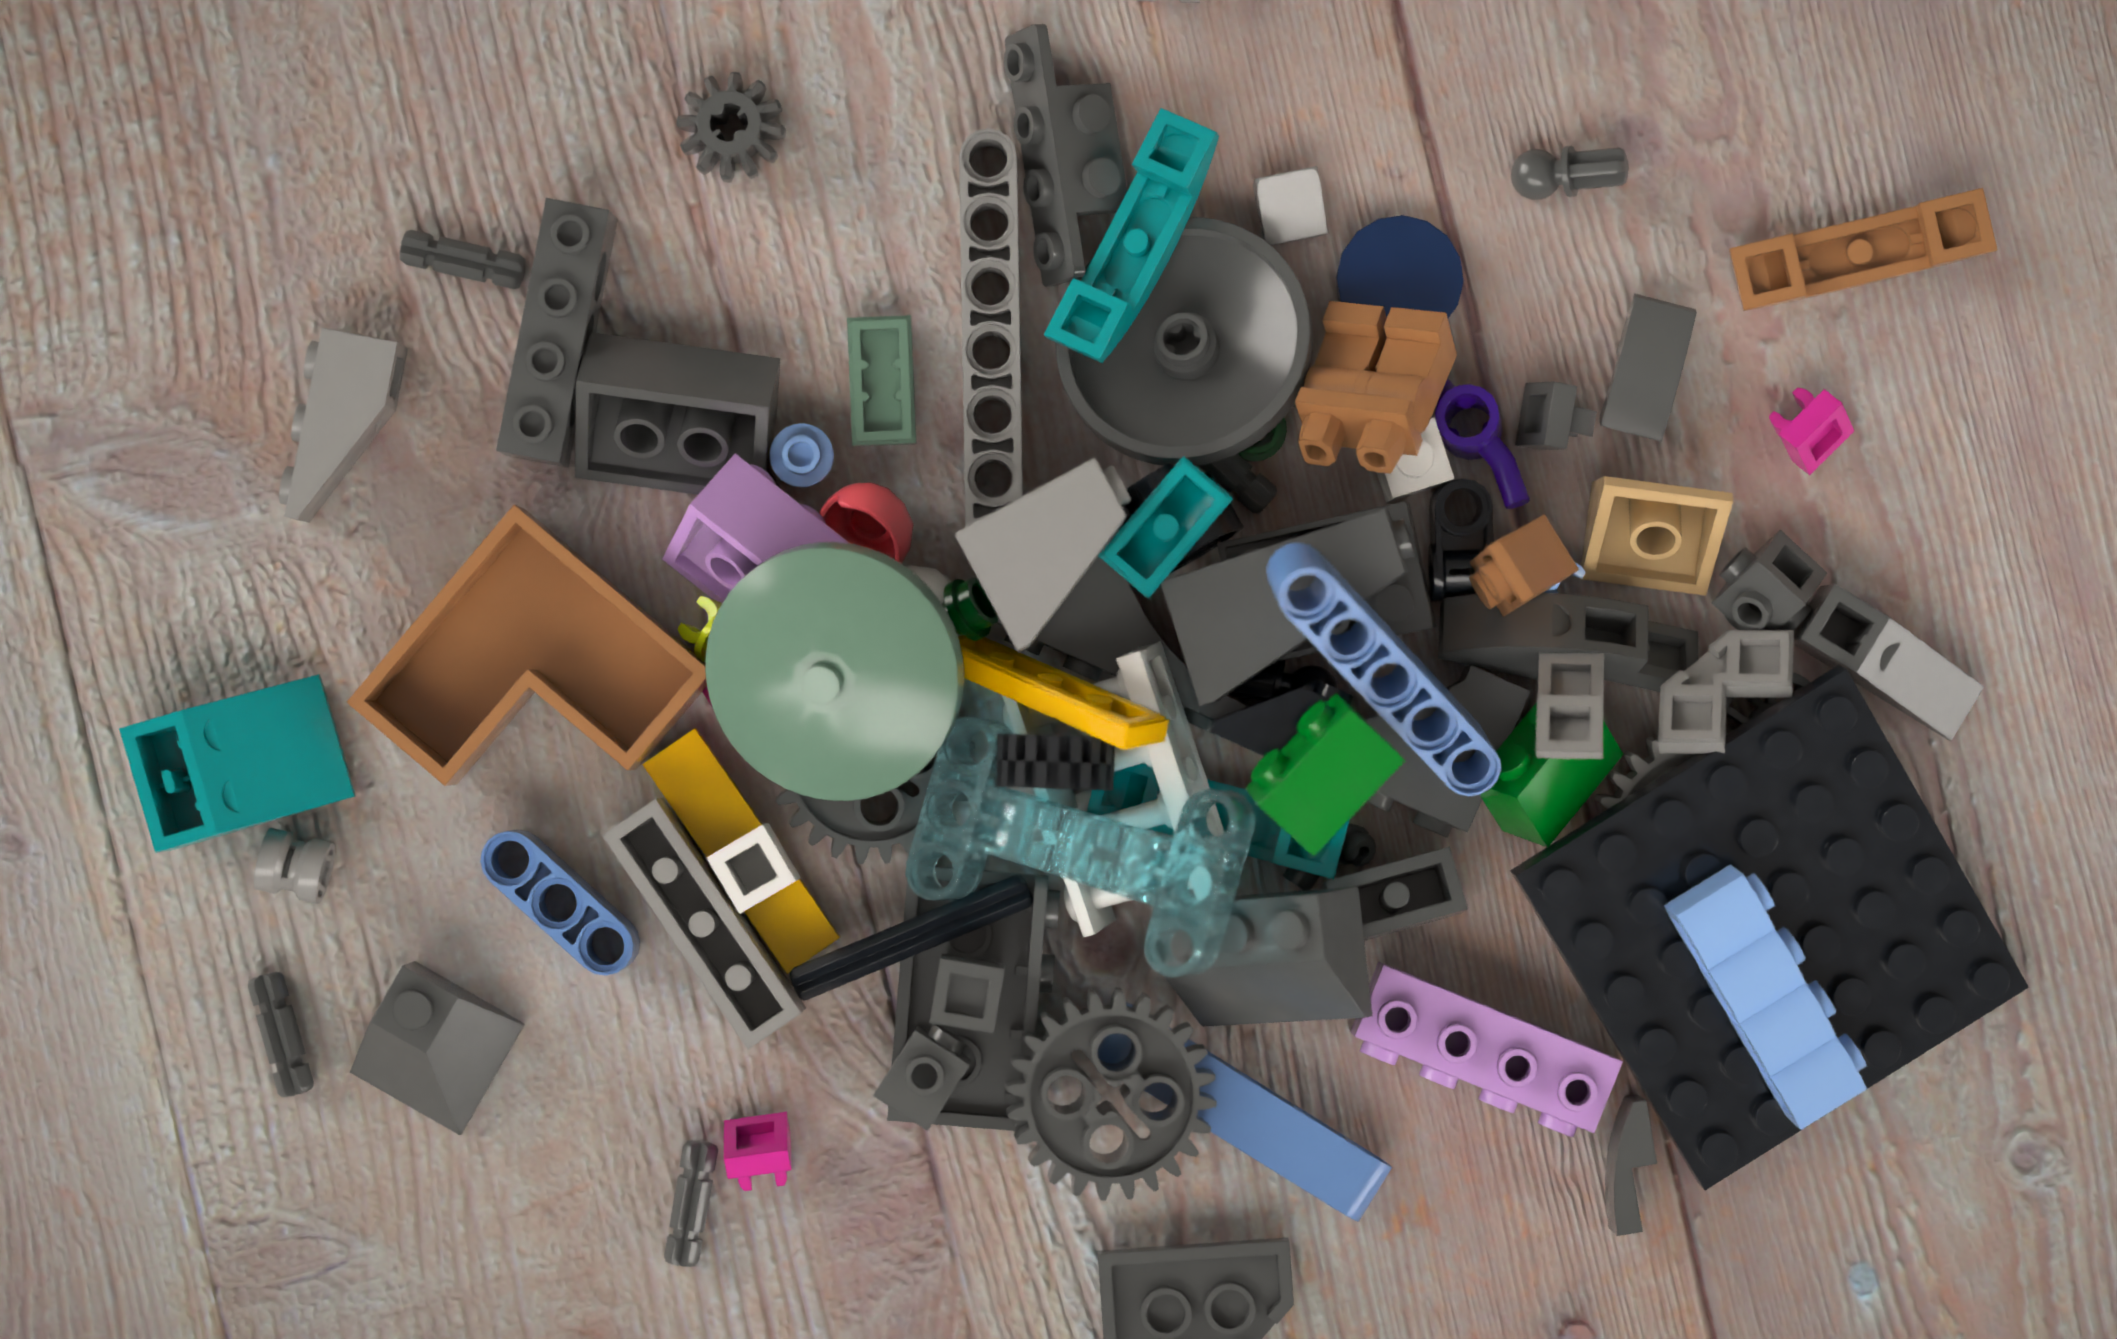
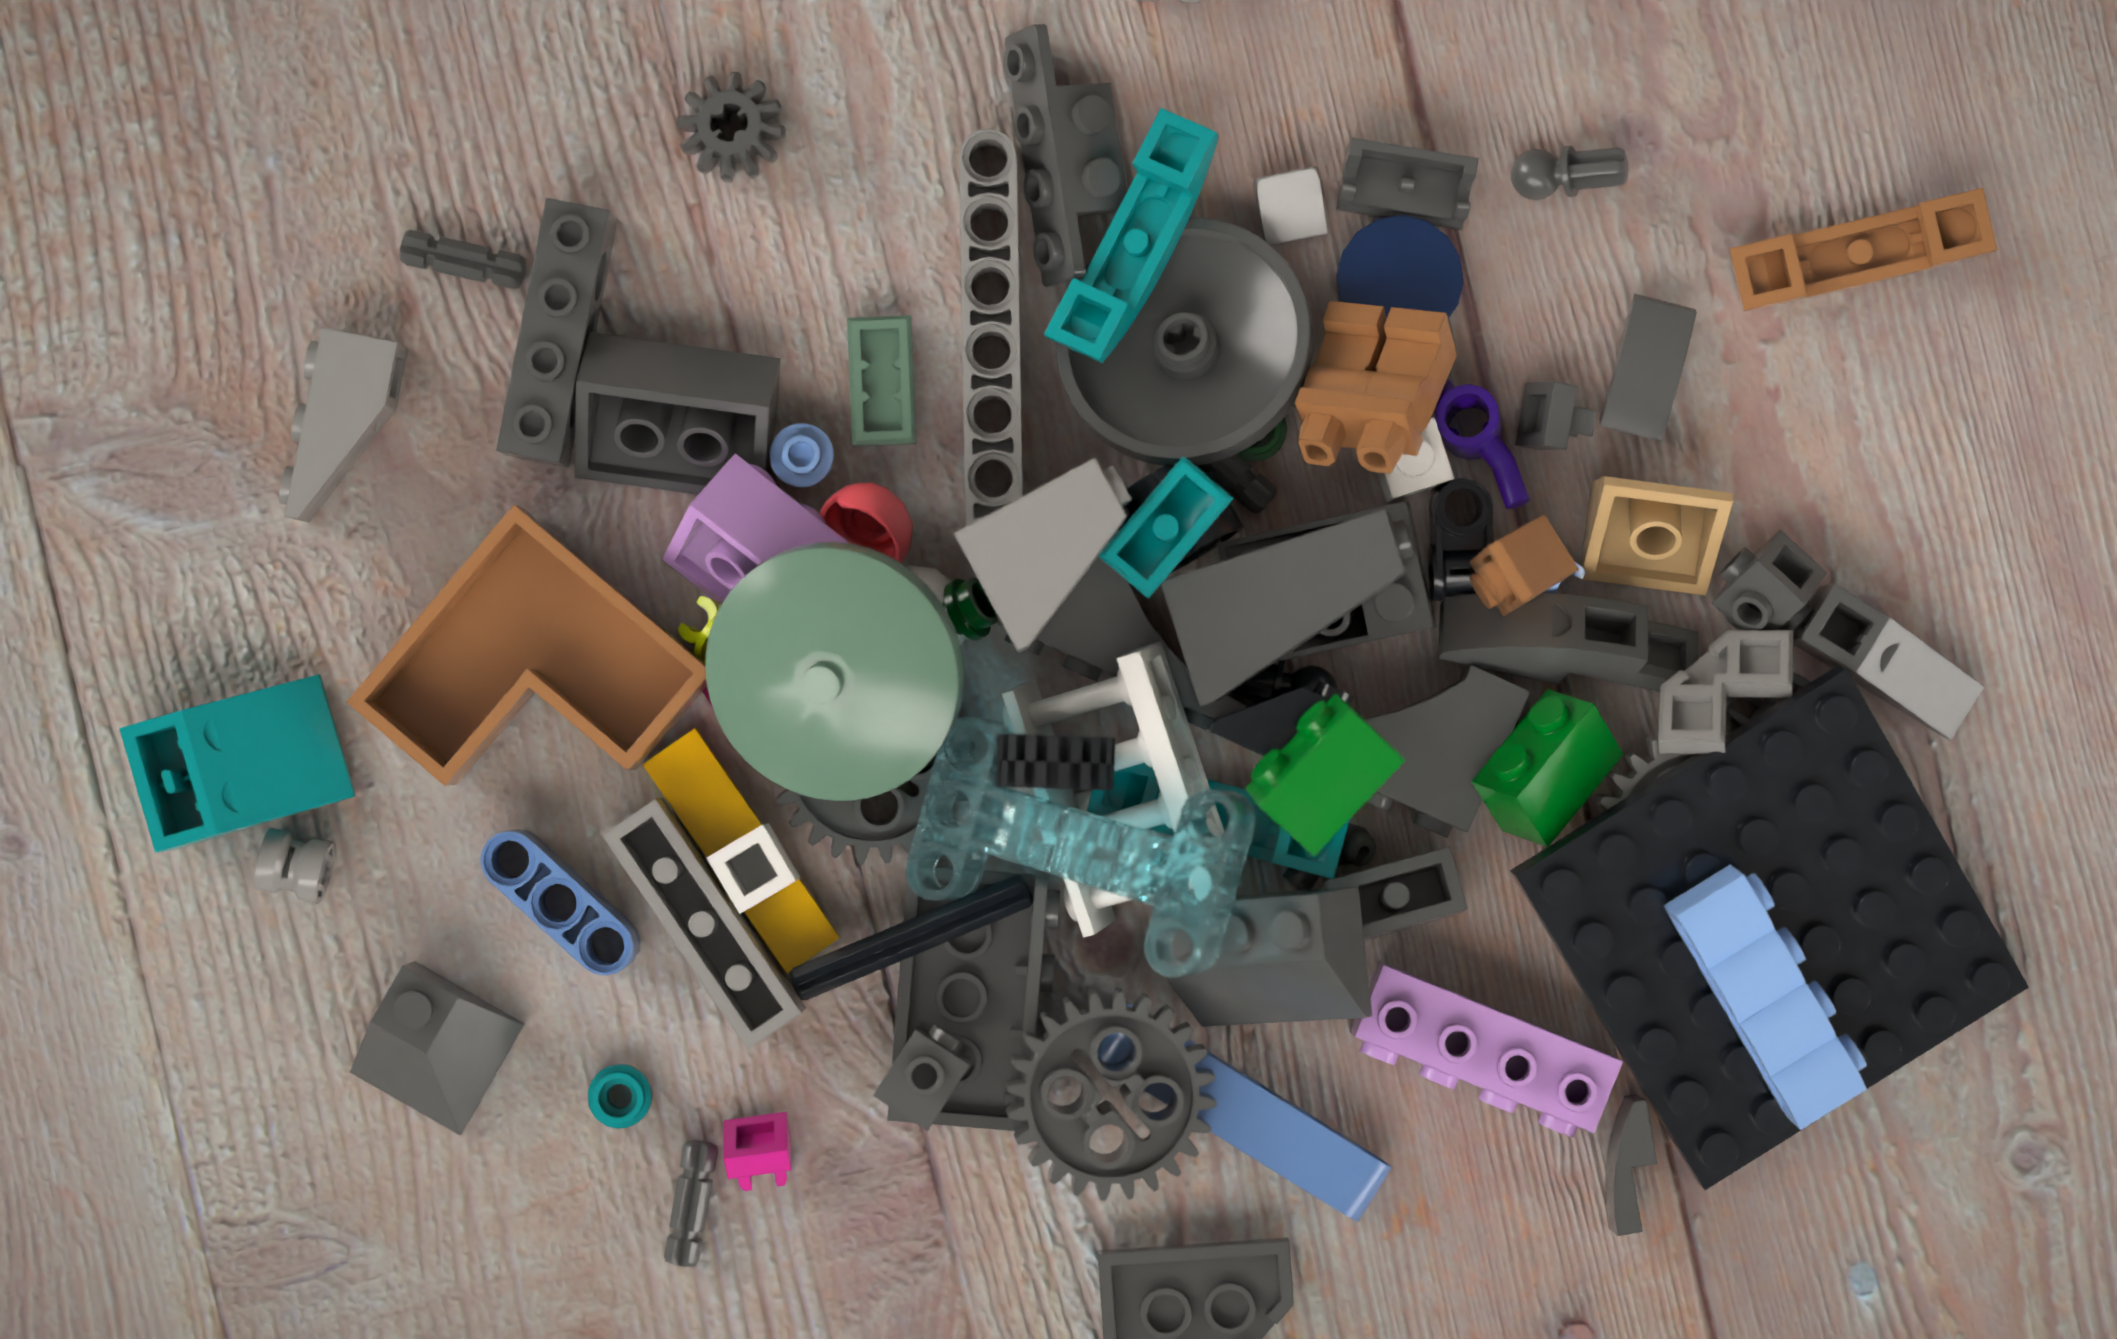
dark grey axle [248,972,314,1097] -> none
dark grey panel [929,954,1005,1034] -> none
yellow tile [958,635,1169,750] -> none
medium blue beam [1266,542,1501,796] -> none
light grey slope [1536,653,1604,759] -> none
dark pink tile [1769,387,1854,476] -> none
none -> teal plate [588,1064,652,1129]
none -> dark grey hinge [1336,138,1479,231]

